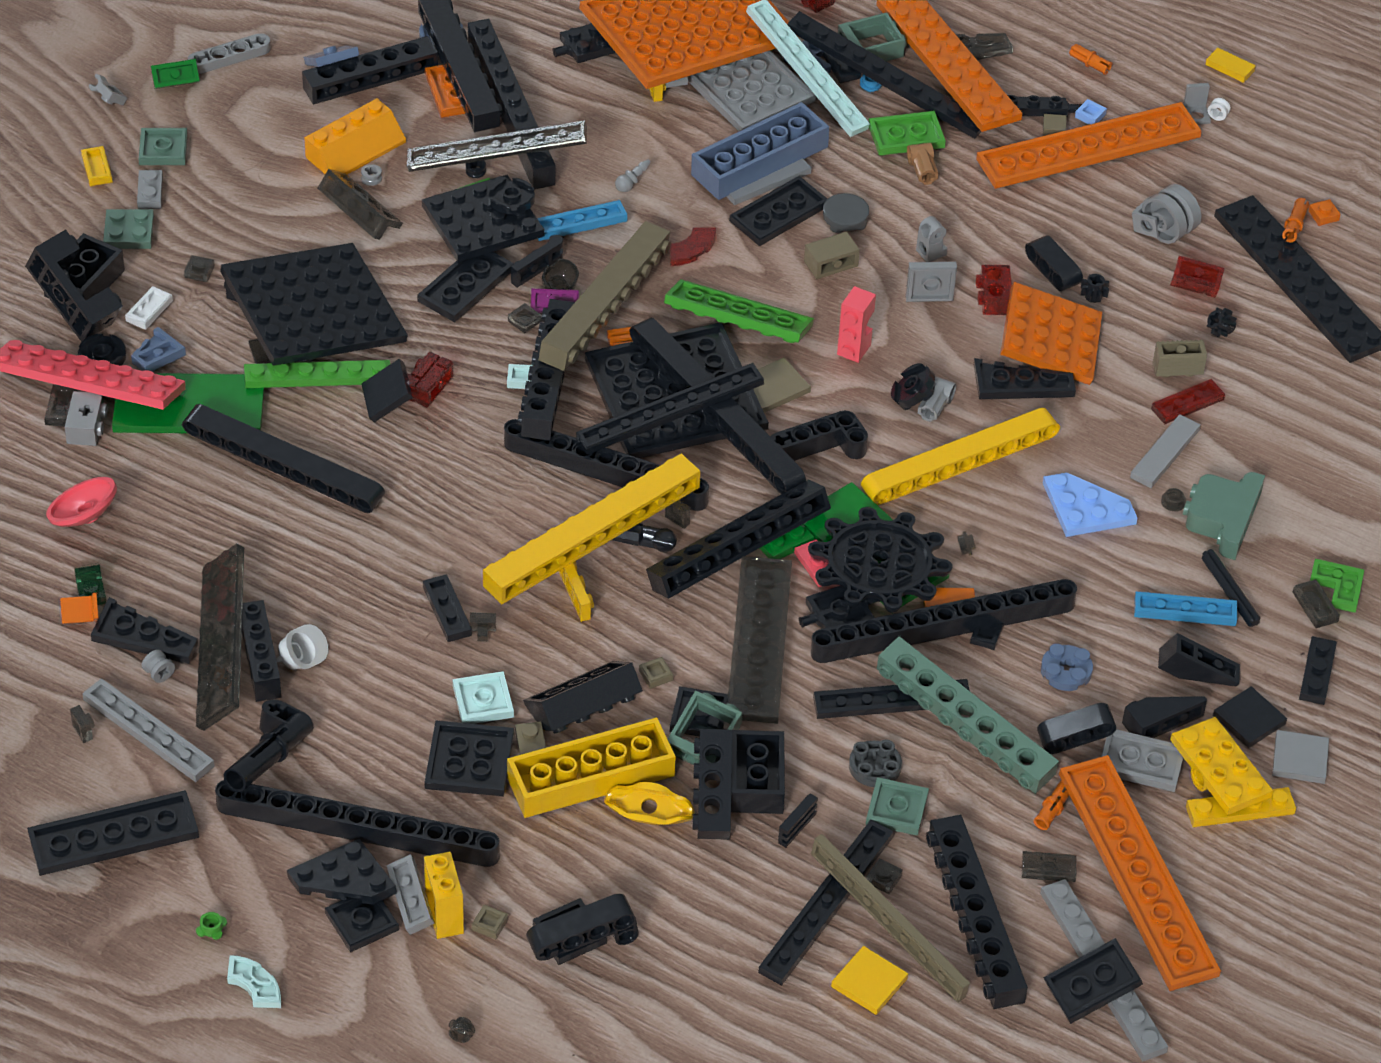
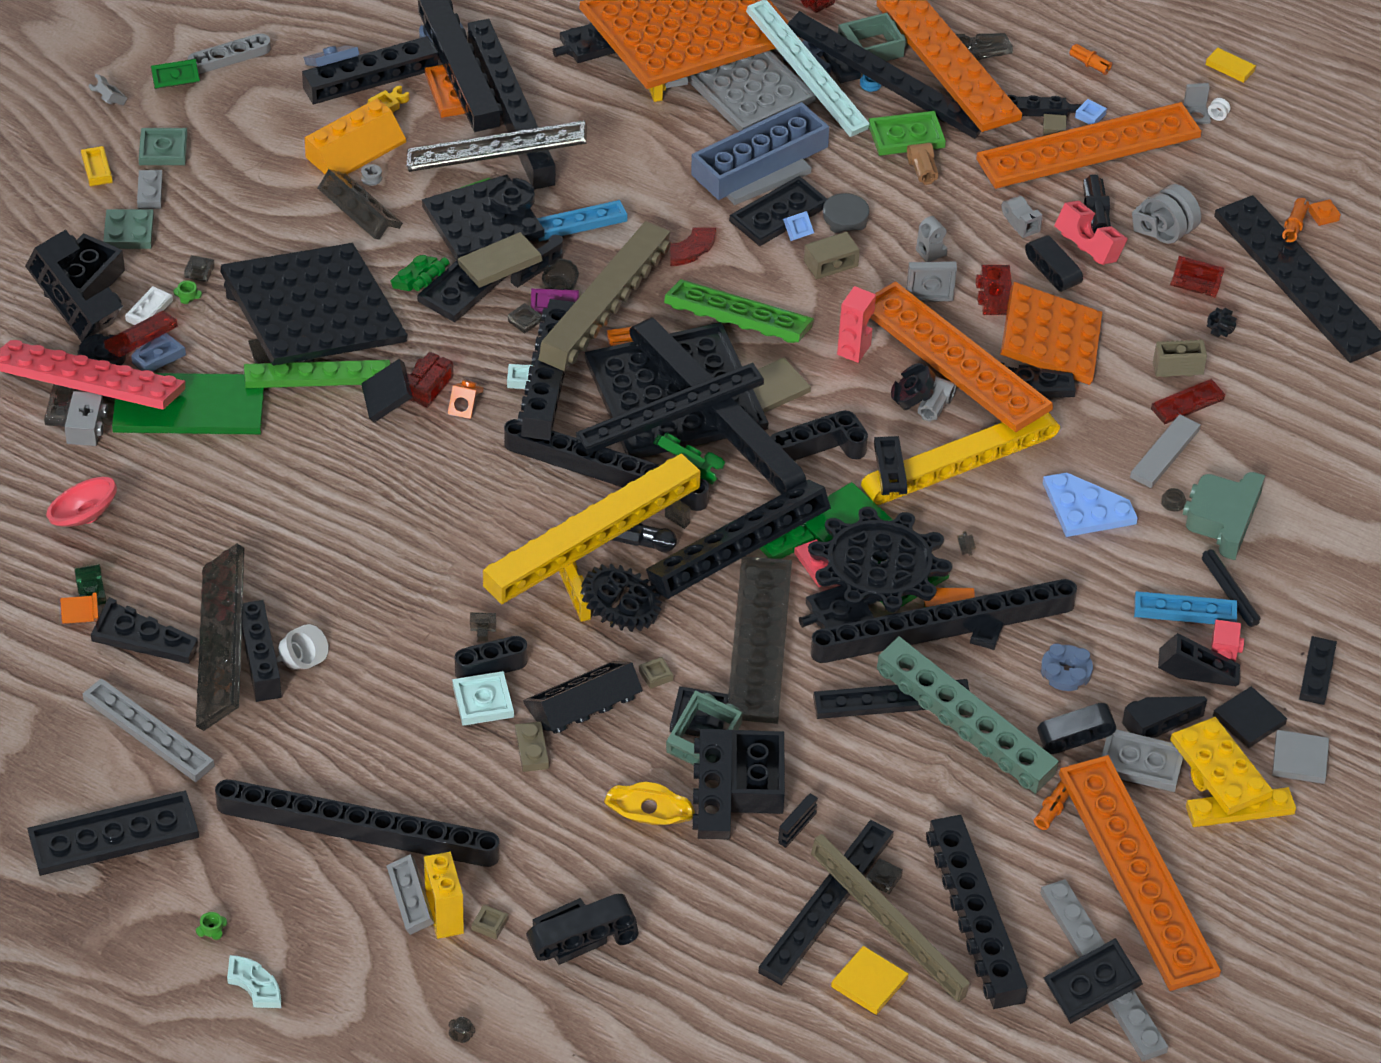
clear smoke plate [70,705,95,743] -> none
light grey wheel [142,650,175,683] -> none
black beam [182,404,385,513] -> none
black piece [224,699,314,792] -> none
black plate [287,839,397,904] -> none
black tile [325,897,399,953] -> none
black plate [423,574,472,642] -> none
black plate [424,720,514,797] -> none
black bush [466,157,486,178] -> none
yellow brick [507,717,676,818] -> none
light grey bar [615,159,651,192] -> none
dark grey tile [849,740,902,787] -> none
sand green plate [866,777,929,836] -> none
clear smoke plate [1021,851,1076,882] -> none
black gear [1080,274,1109,303] -> none
clear smoke plate [1292,579,1340,628] -> none
bright green plate [1310,559,1364,613] -> none
none -> clear red tile [104,311,178,357]
none -> bright green plate [173,281,202,304]
none -> yellow plate [368,86,410,112]
none -> green plate [390,255,450,292]
none -> bracket [448,380,484,419]
none -> black beam [455,636,527,679]
none -> dark tan tile [457,232,542,288]
none -> black gear [580,564,662,632]
none -> green plate [653,433,725,485]
none -> light blue plate [783,211,814,241]
none -> orange plate [870,281,1053,432]
none -> black plate [874,436,907,495]
none -> light grey leg [1001,195,1043,238]
none -> coral arch [1054,201,1128,265]
none -> black piece [1083,175,1111,234]
none -> coral brick [1211,620,1244,662]

